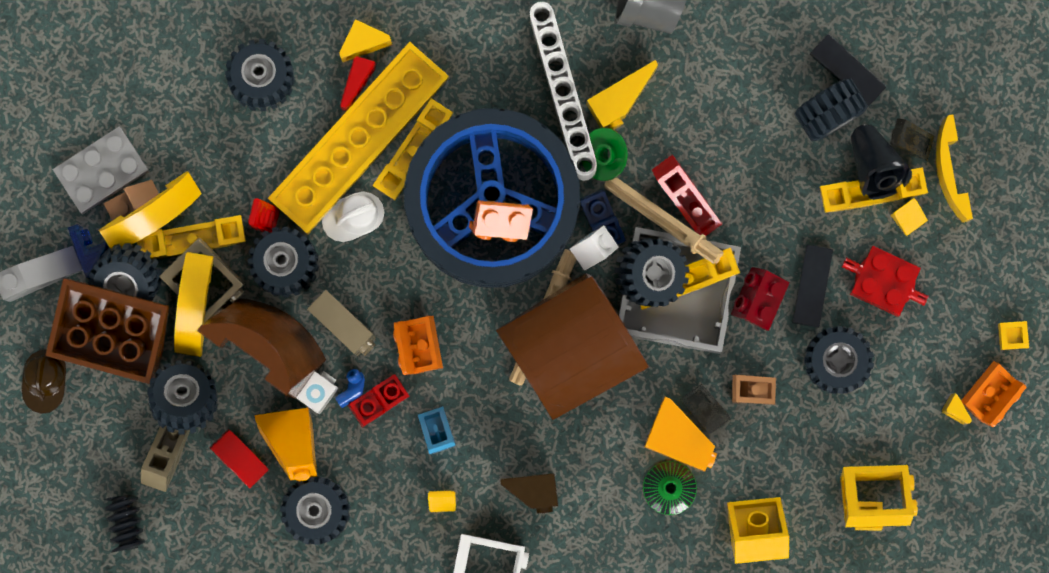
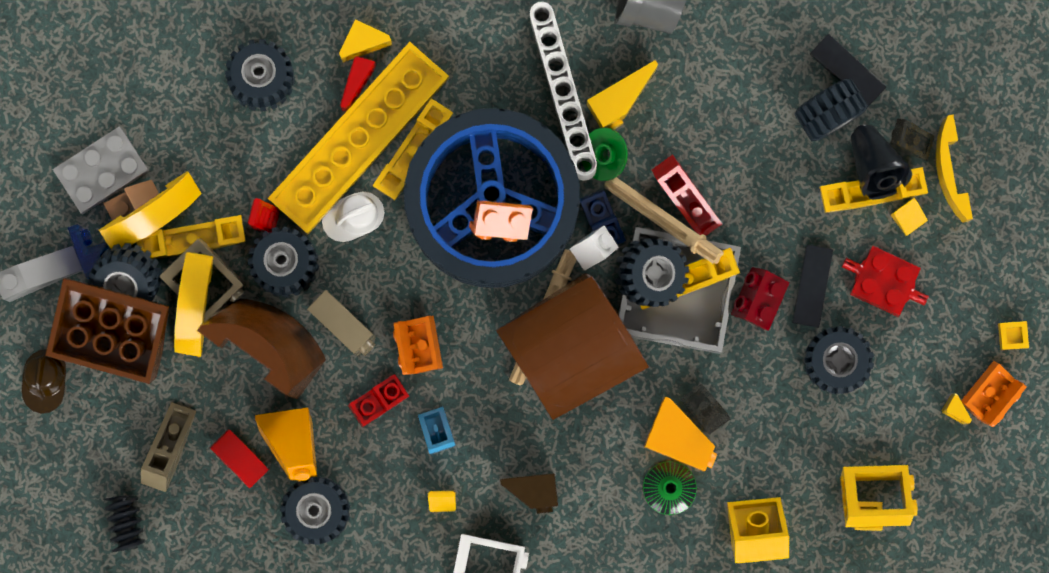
black wheel [148,360,218,435] -> none
white brick [296,371,339,414] -> none
blue arm [335,369,365,408] -> none
medium nougat slope [732,375,776,405] -> none

